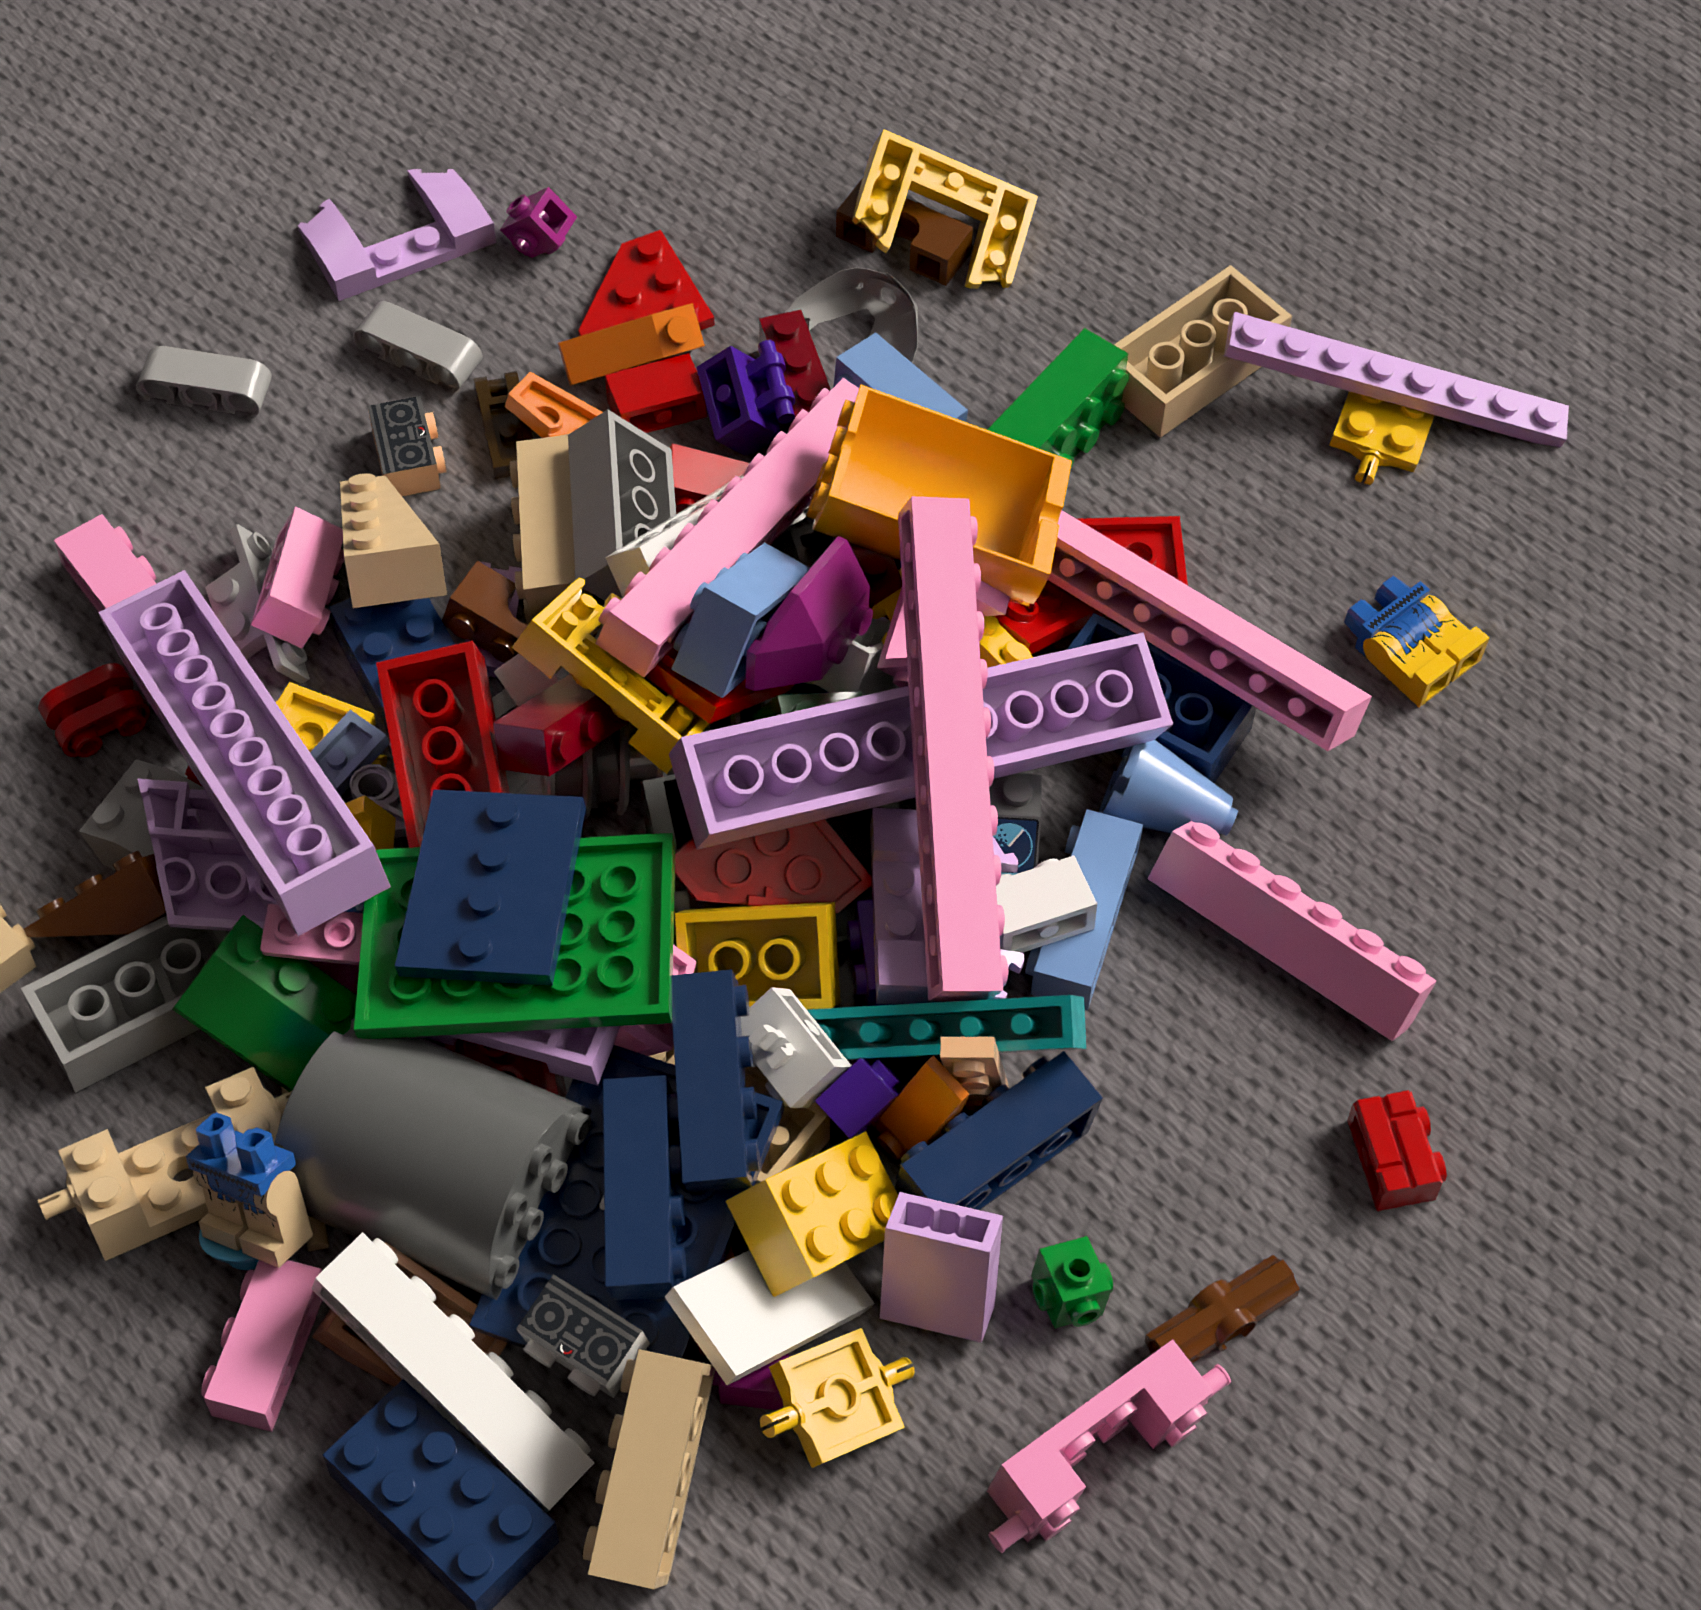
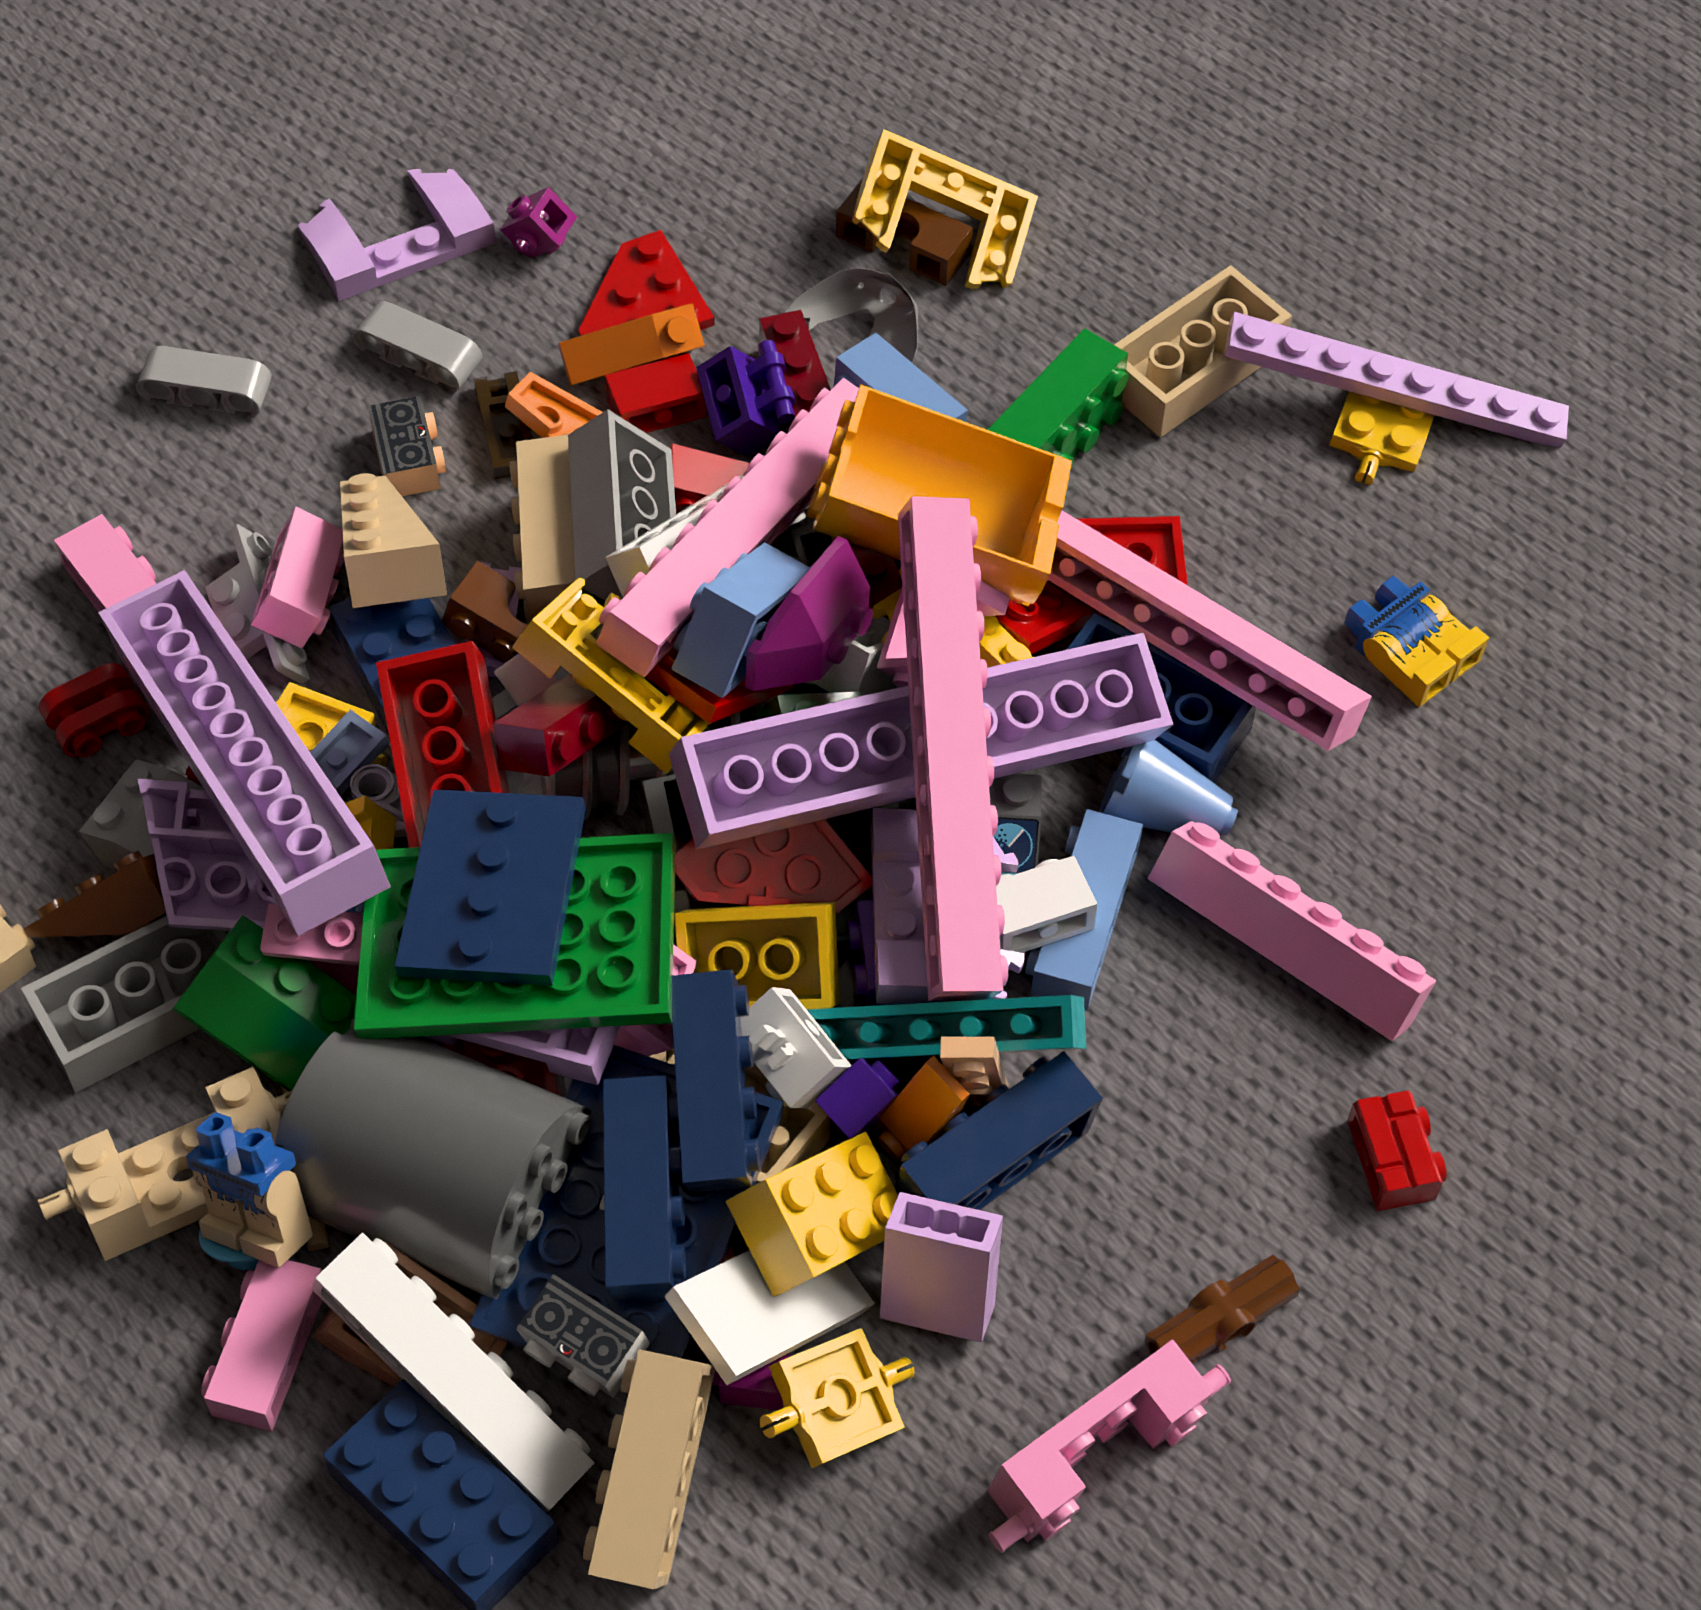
green brick [1031,1236,1113,1329] -> none

